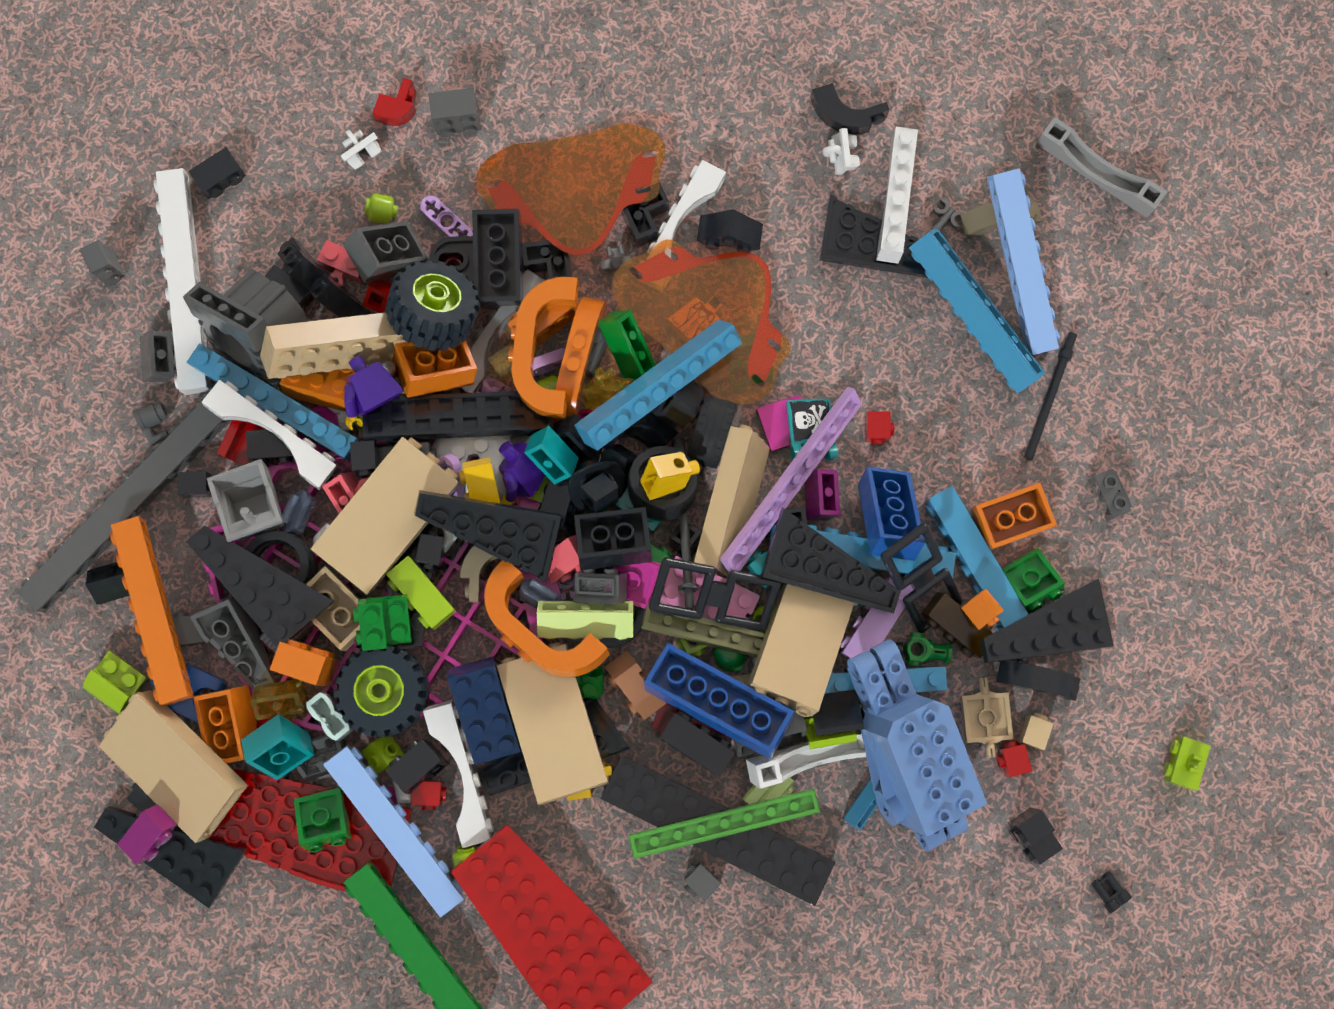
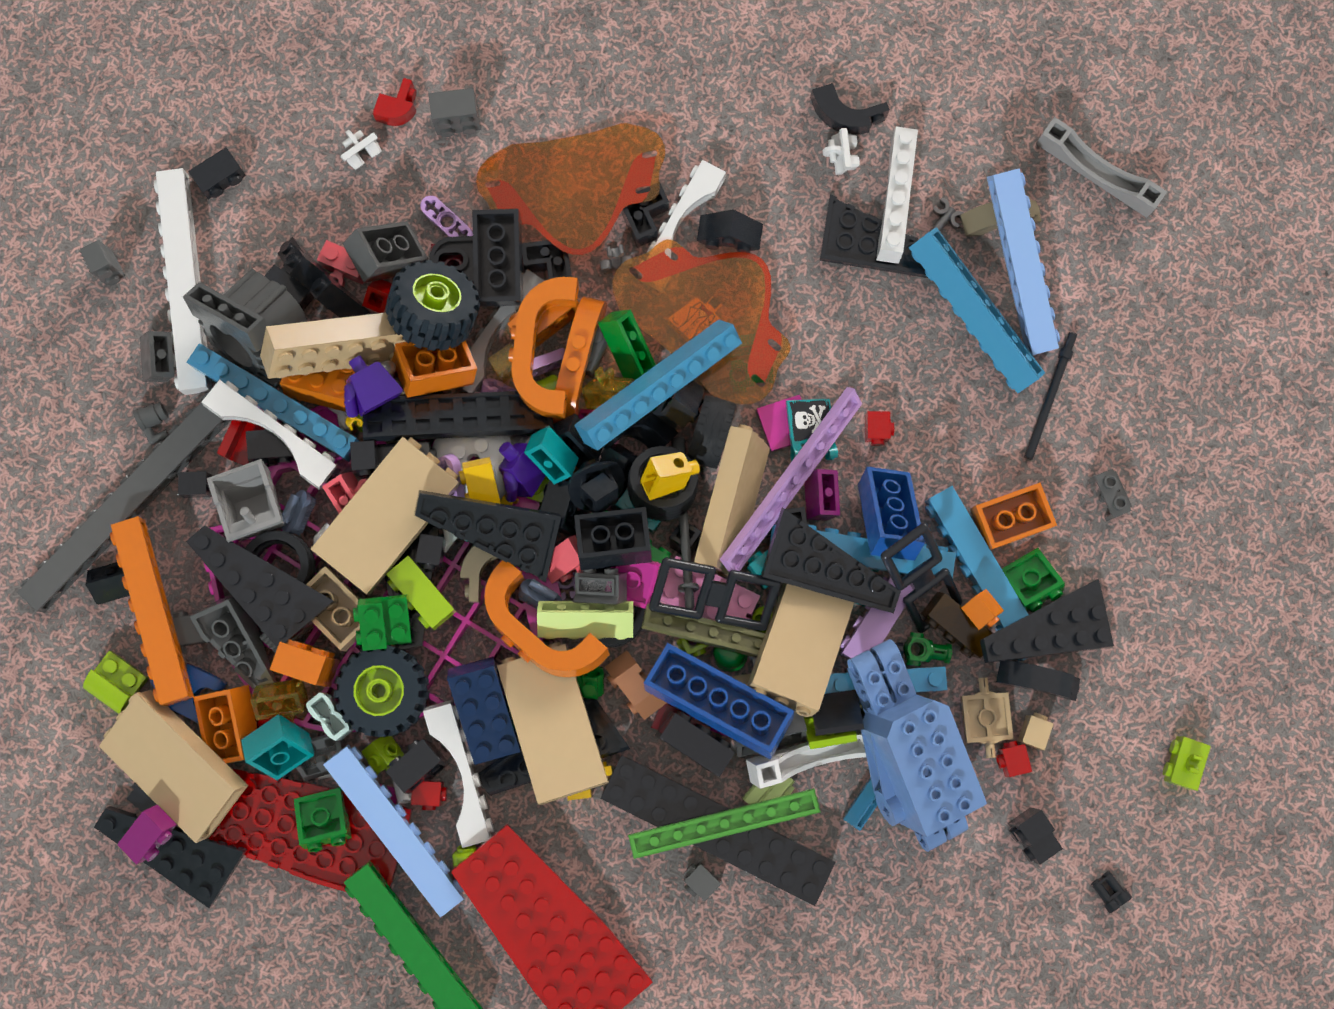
lime head [364,193,398,224] -> none

